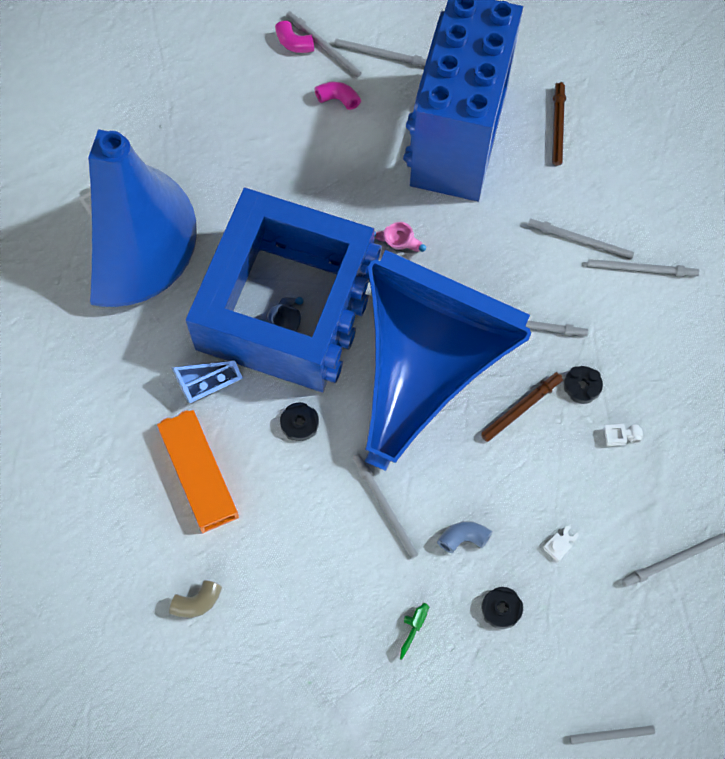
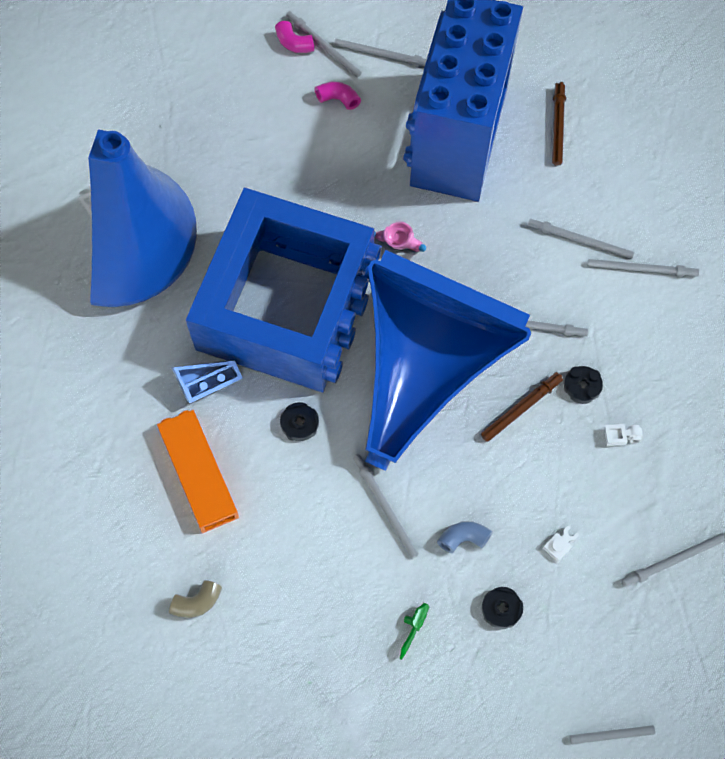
sand blue piece [267,297,304,332] -> none

